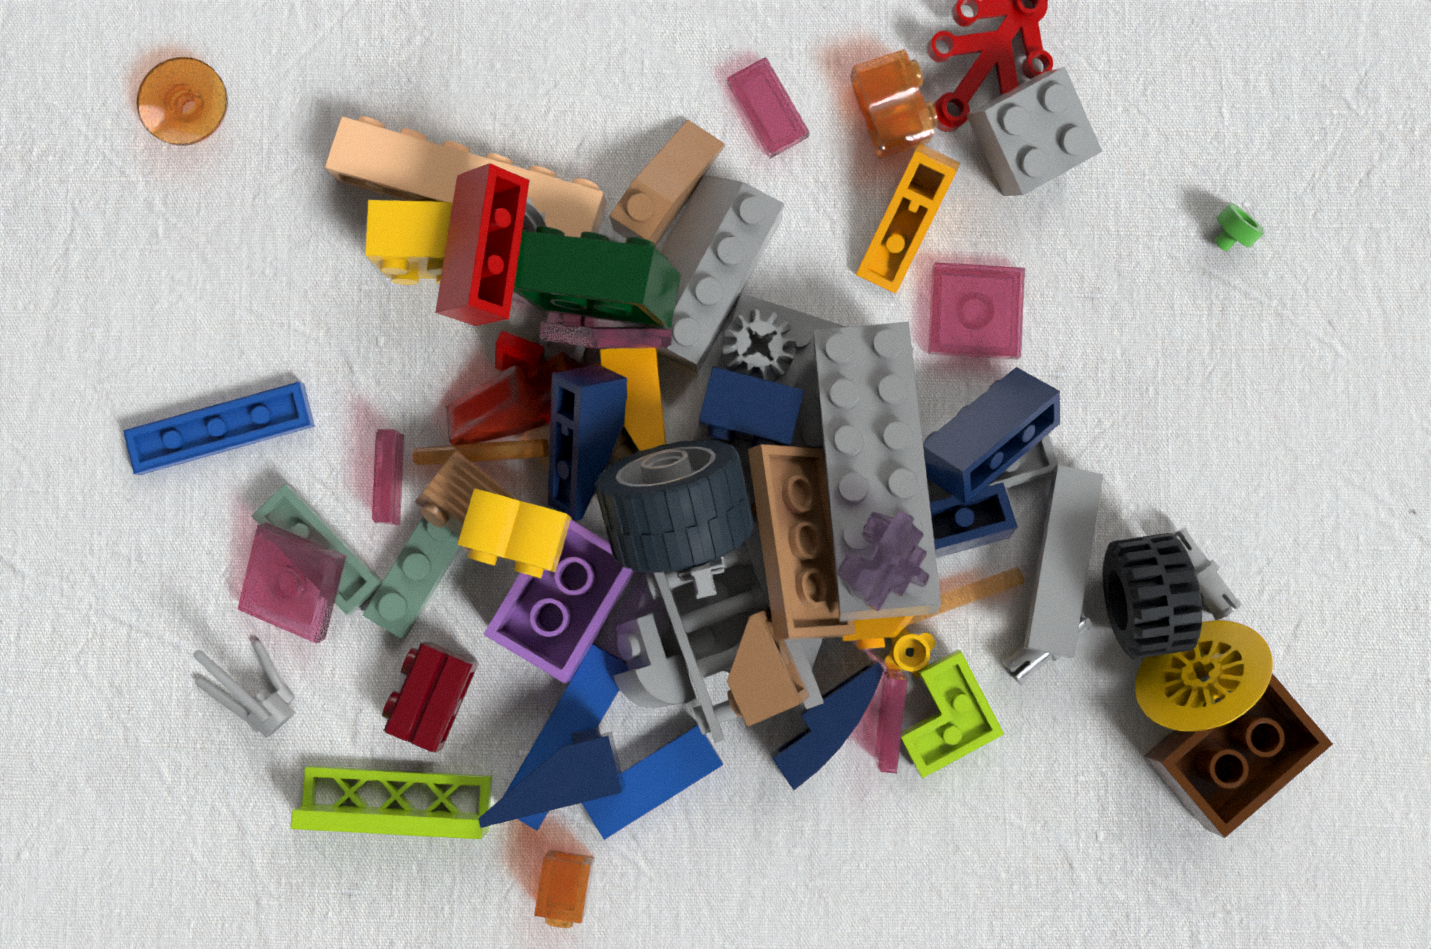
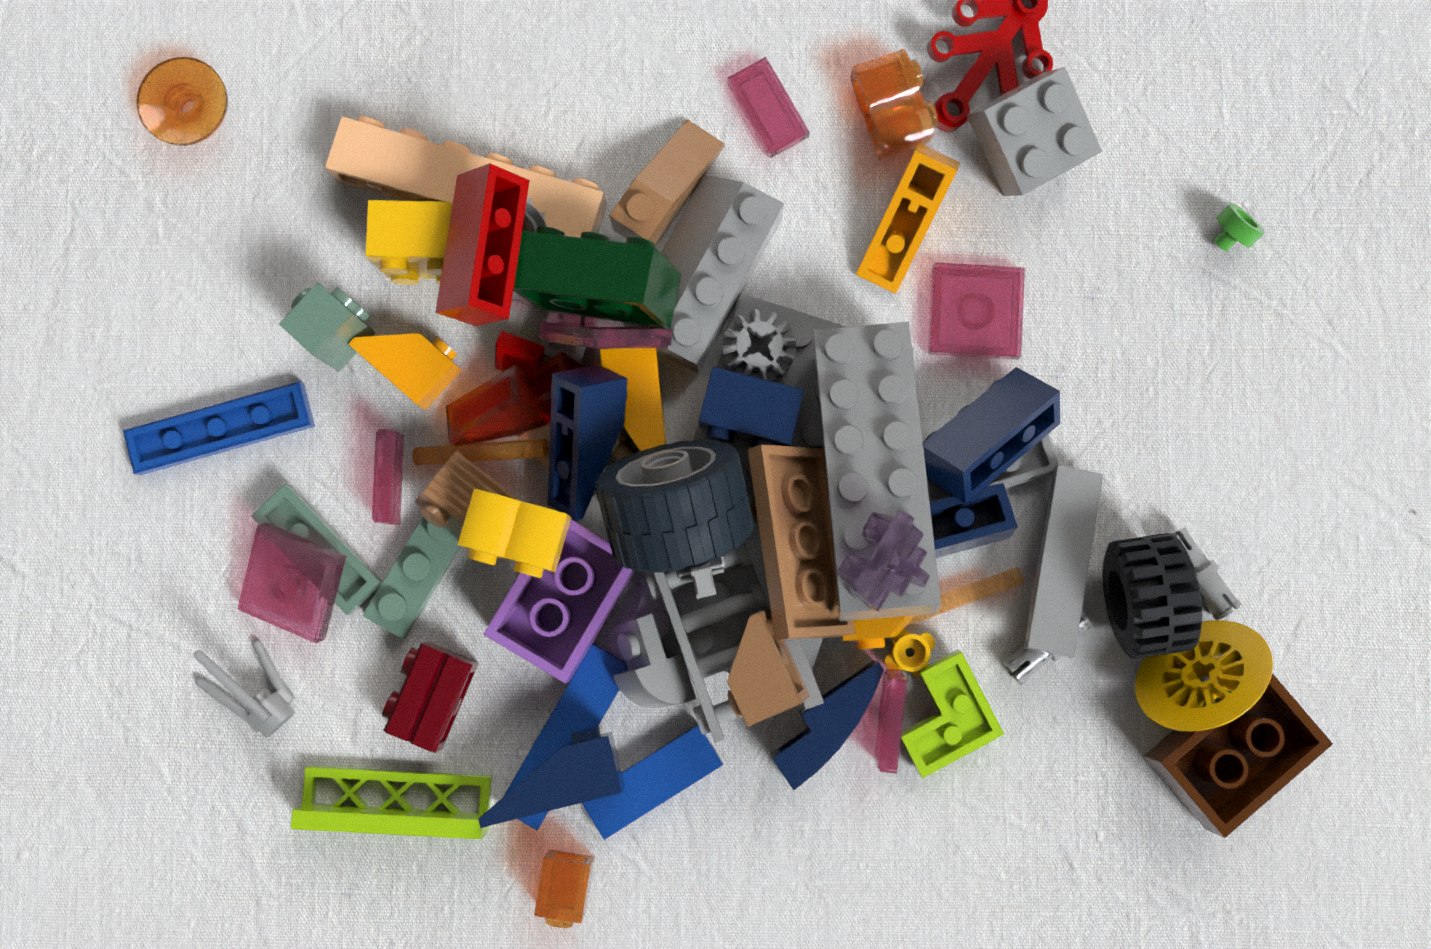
none -> sand green brick [279,283,376,372]
none -> light orange slope [348,333,462,410]

